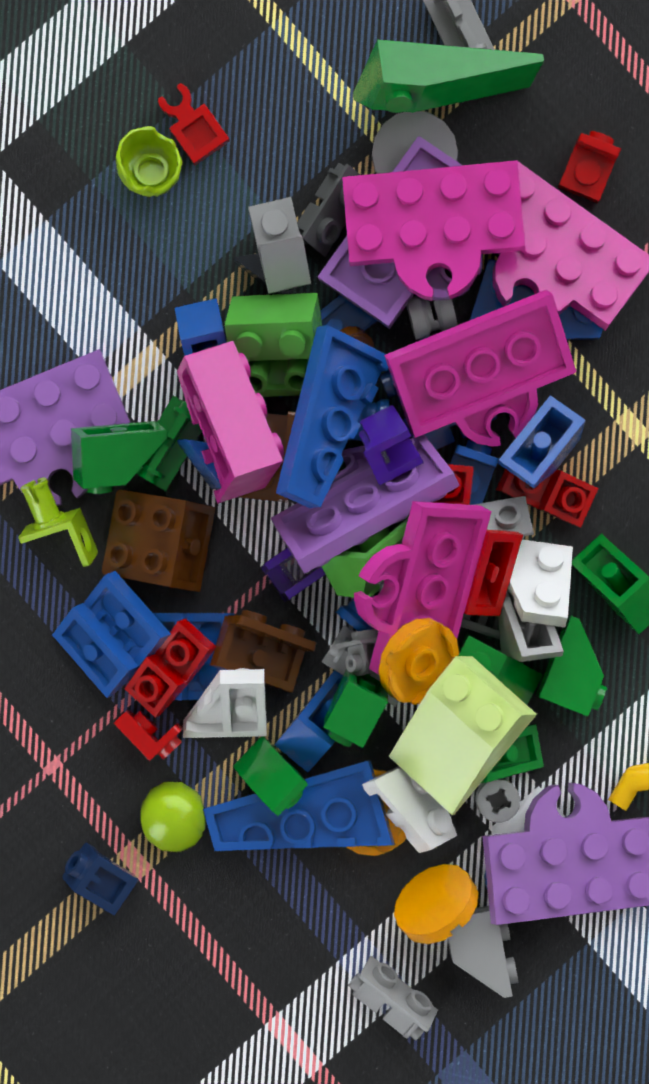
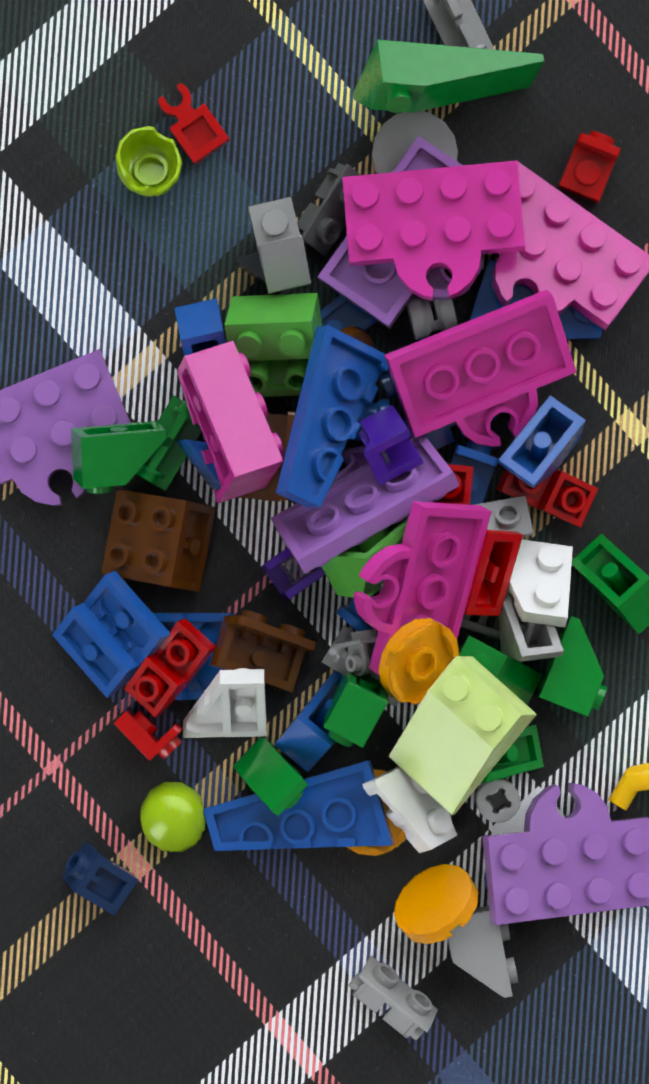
lime bracket [18,477,98,567] -> none

